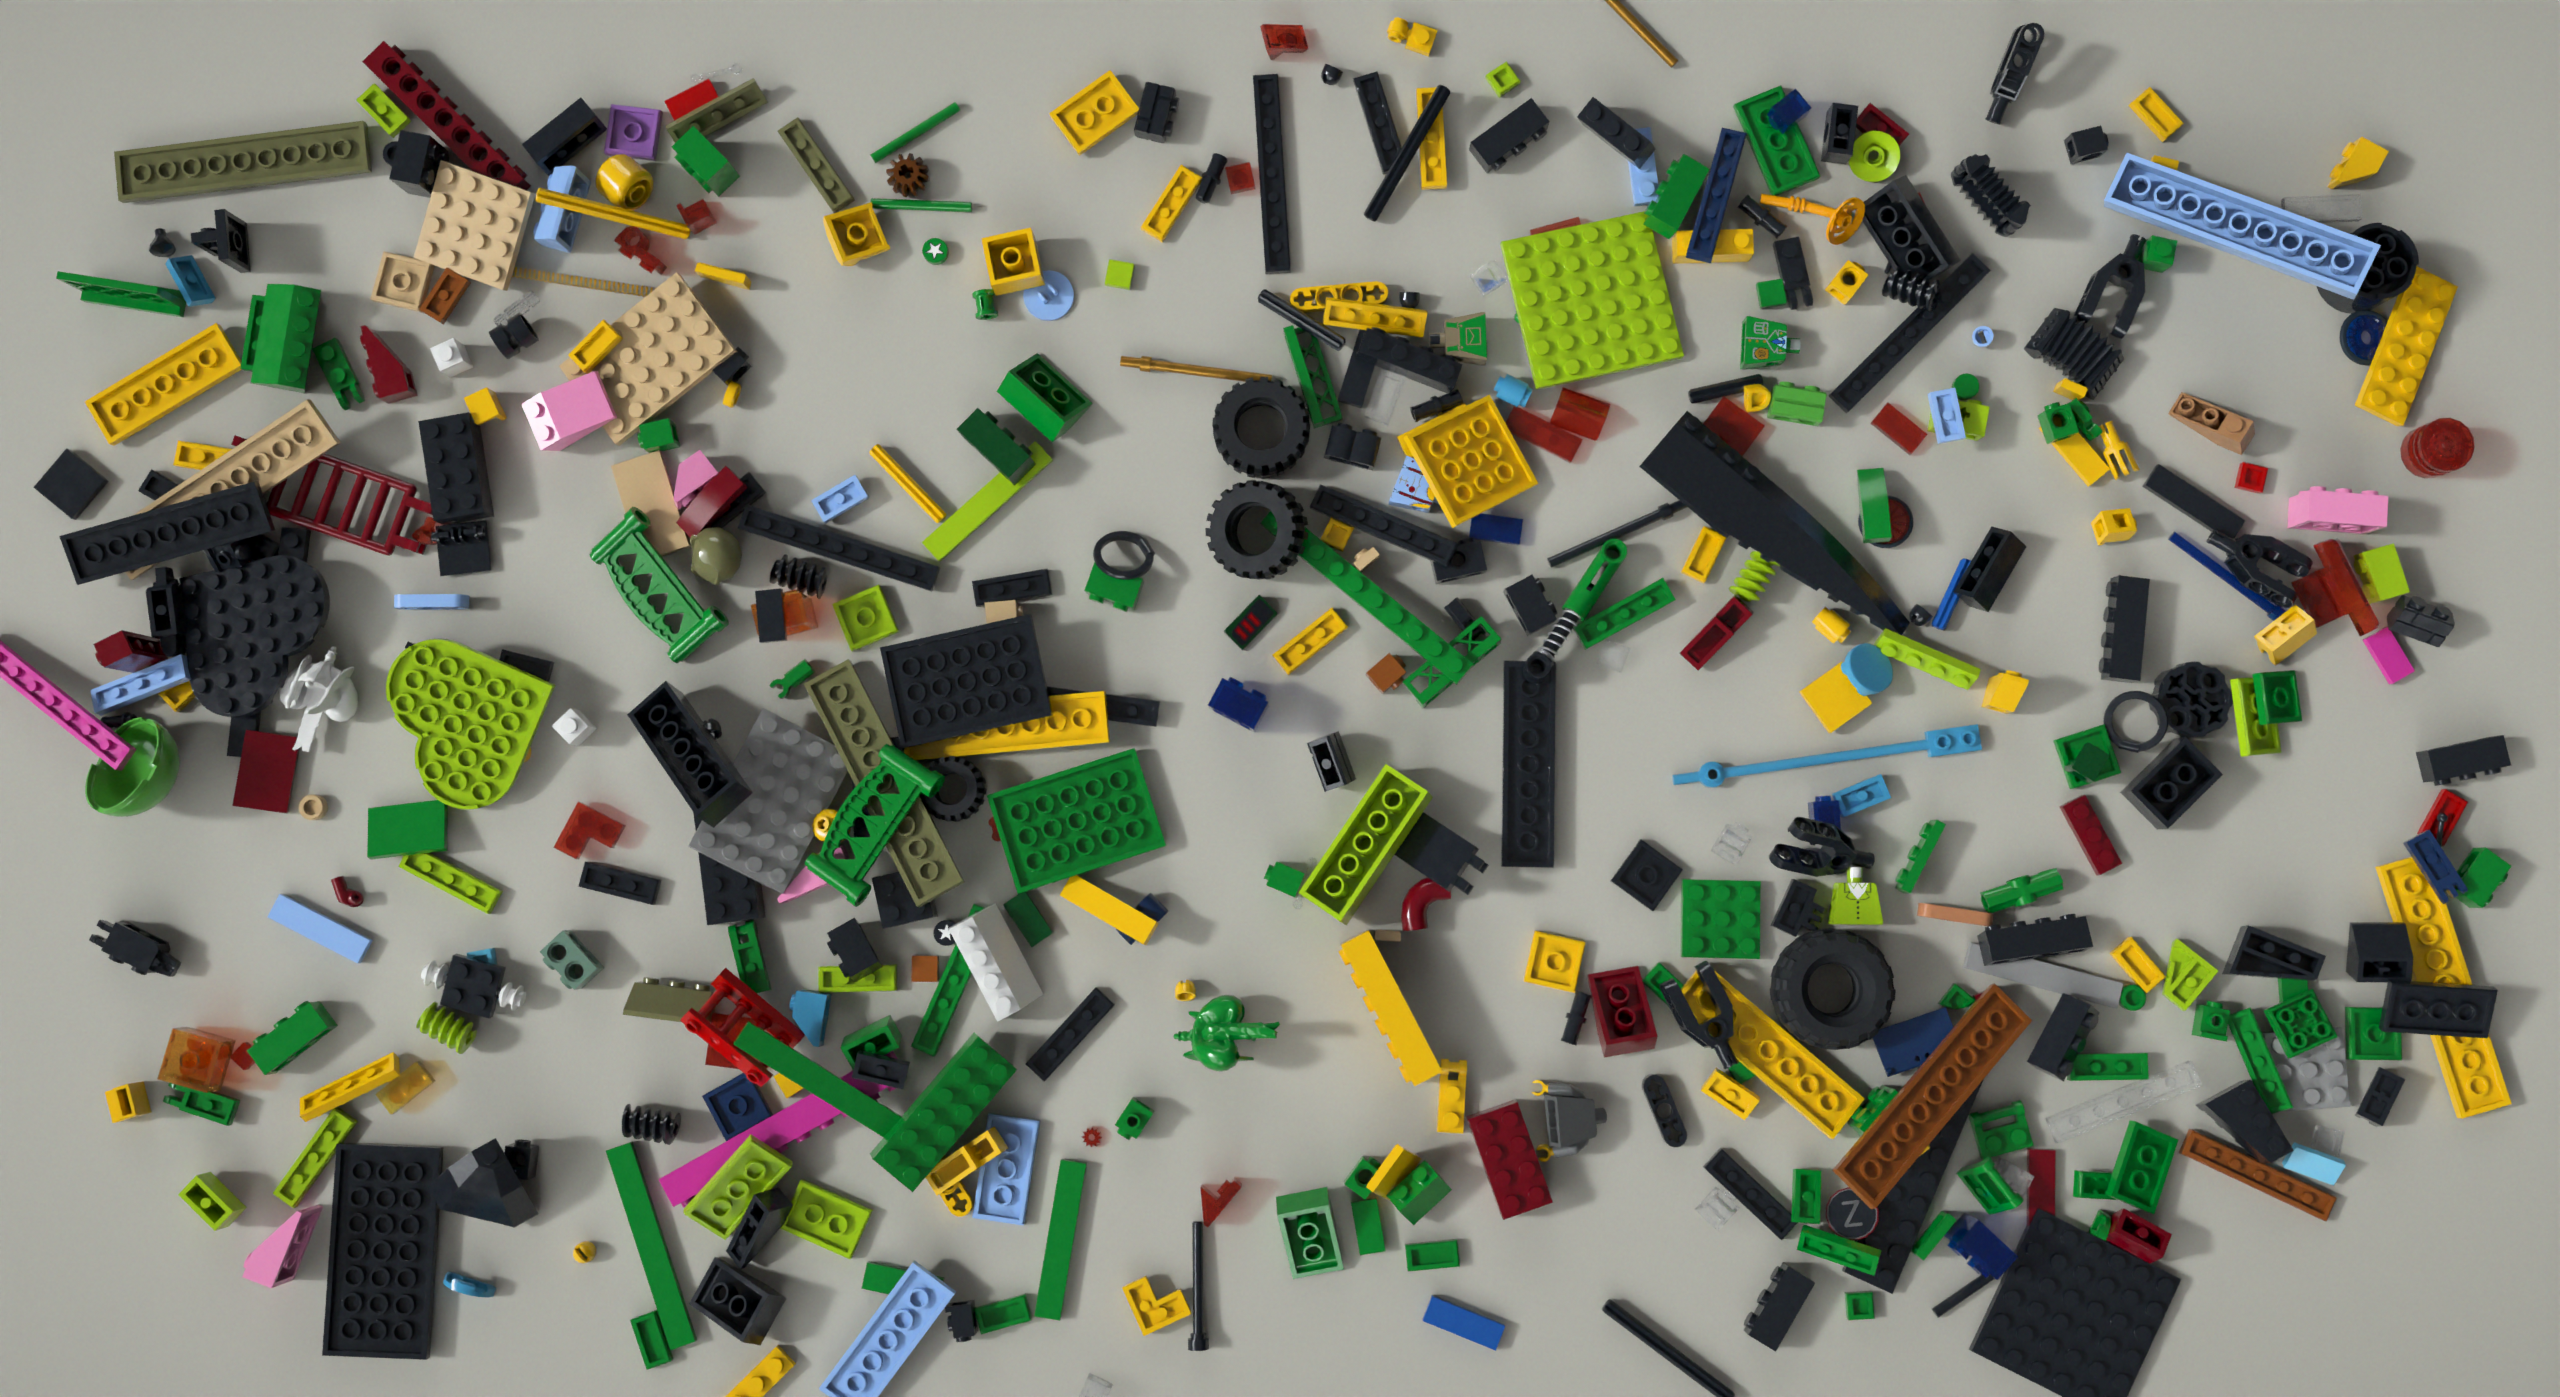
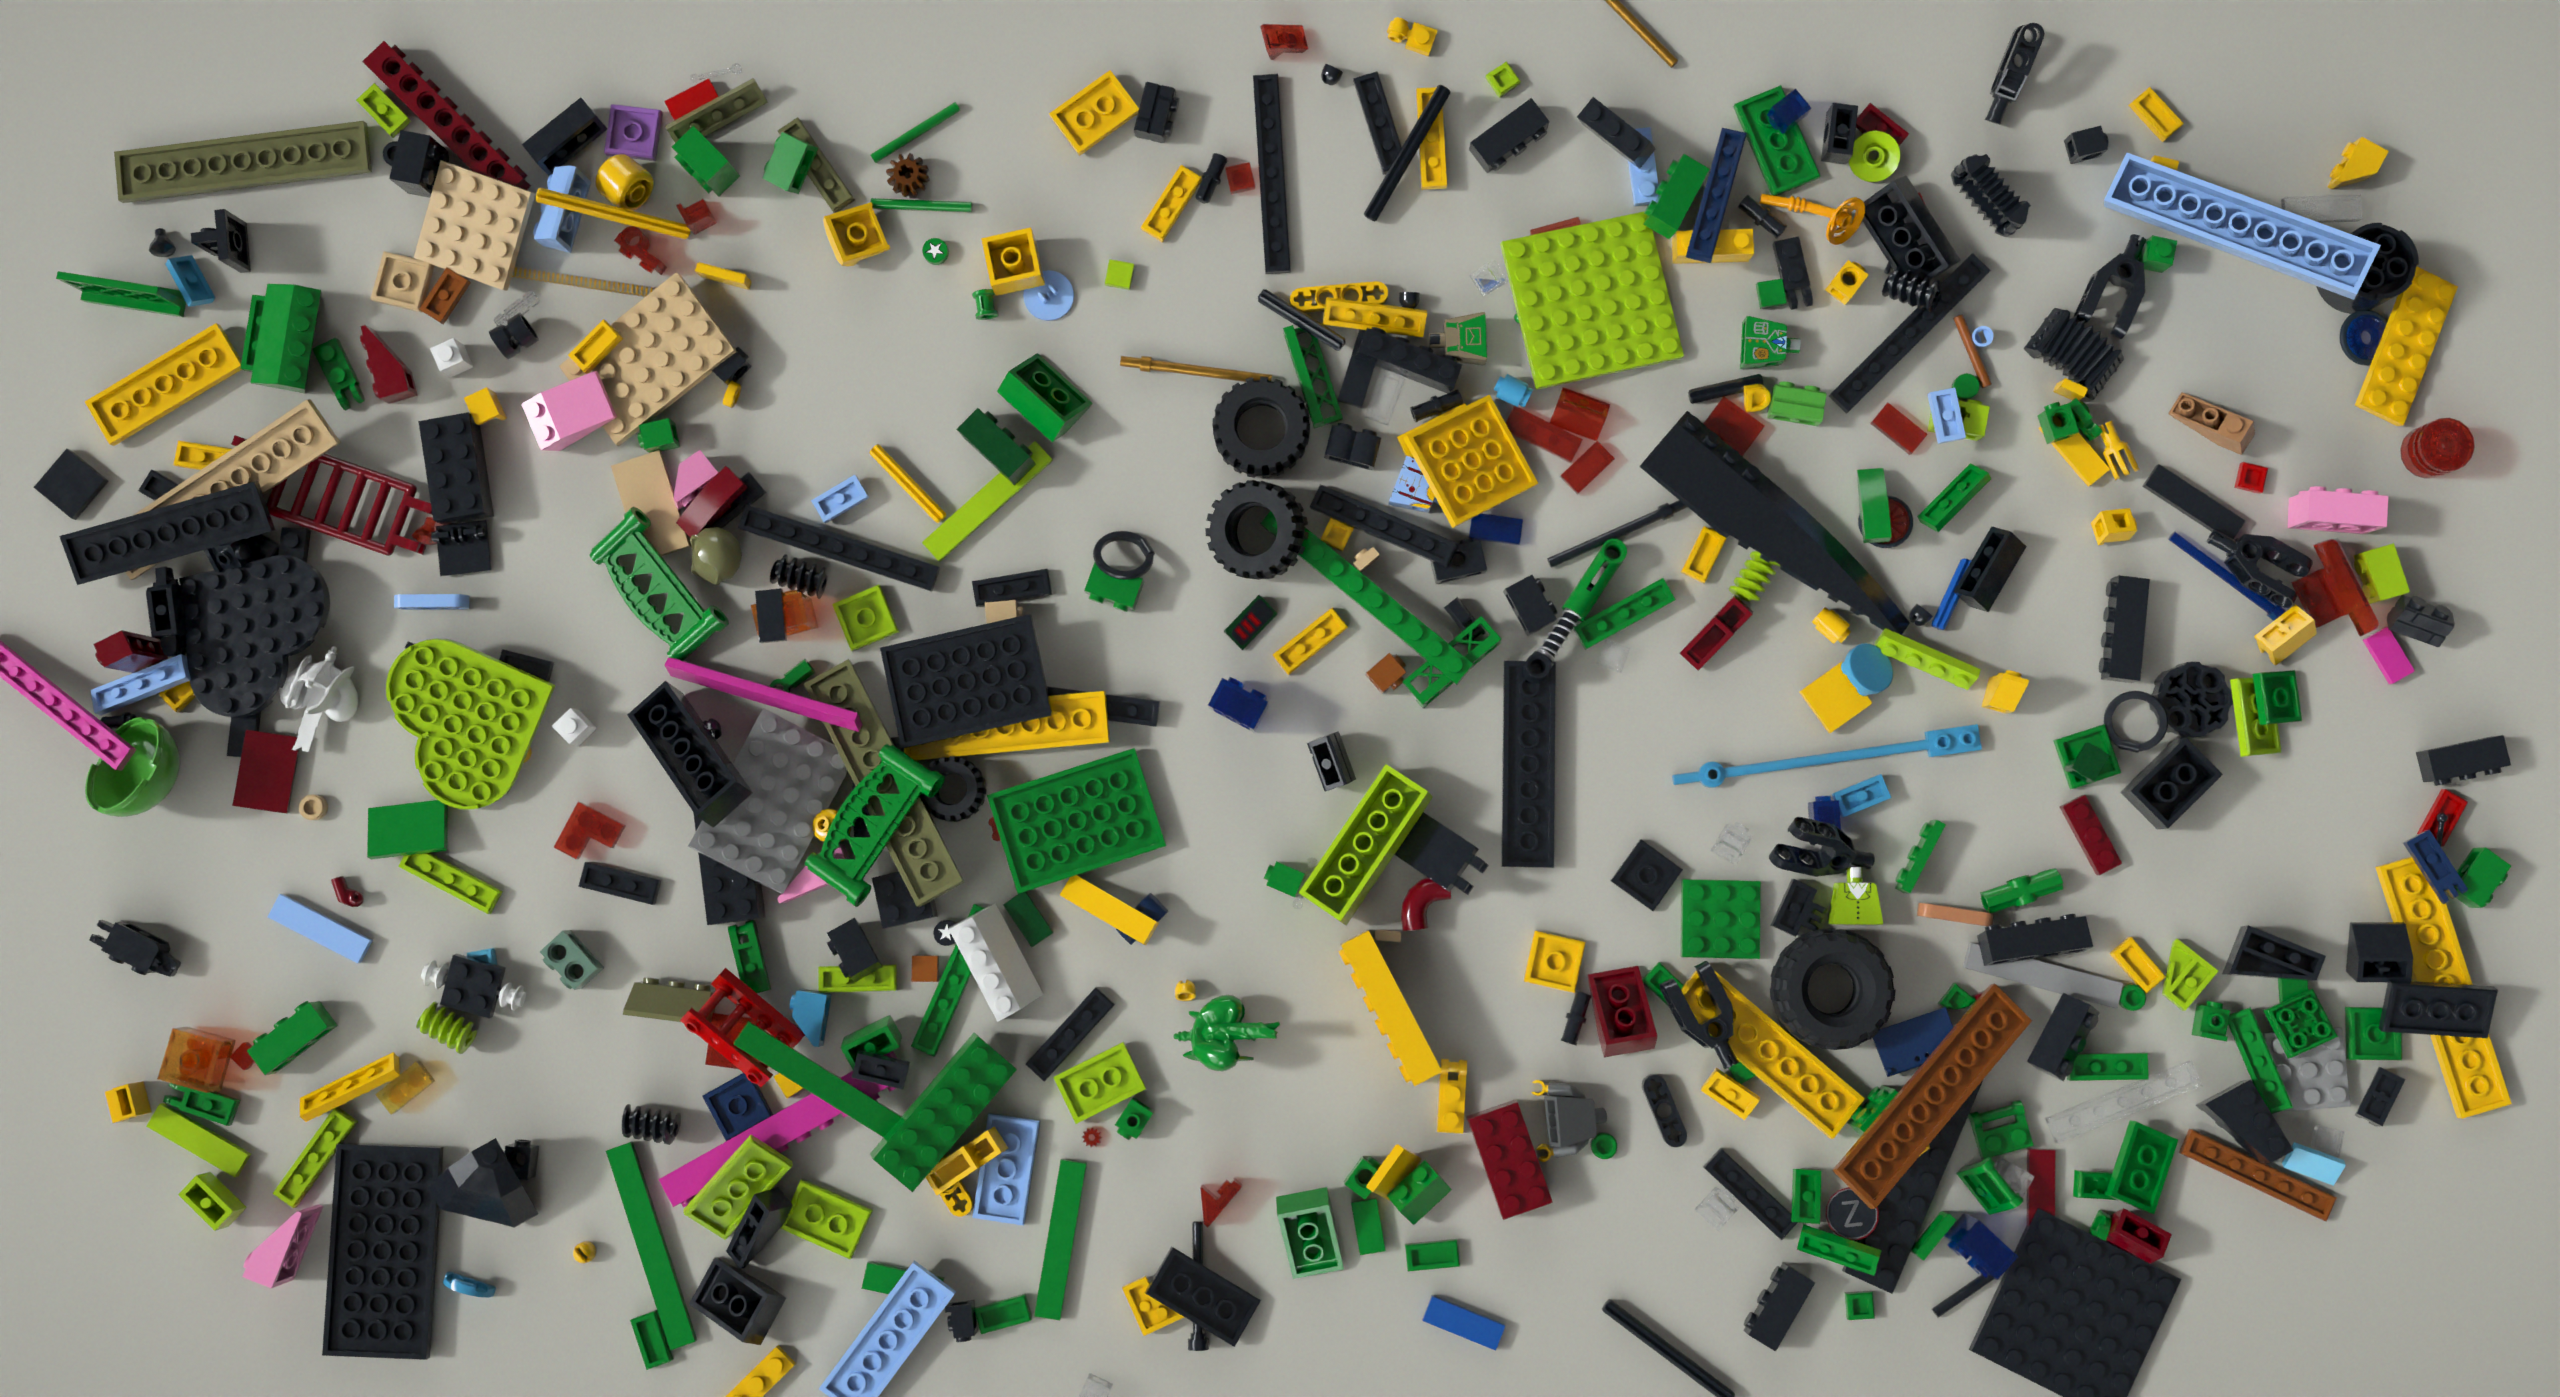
none -> lime tile [146,1103,251,1178]
none -> dark pink tile [664,657,862,732]
none -> green brick [762,132,818,194]
none -> lime plate [1053,1042,1146,1124]
none -> black tile [1145,1246,1261,1347]
none -> clear red tile [1560,441,1615,495]
none -> green tile [1590,1132,1617,1159]
none -> green plate [1917,463,1991,532]
none -> dark orange bar [1953,314,1992,388]

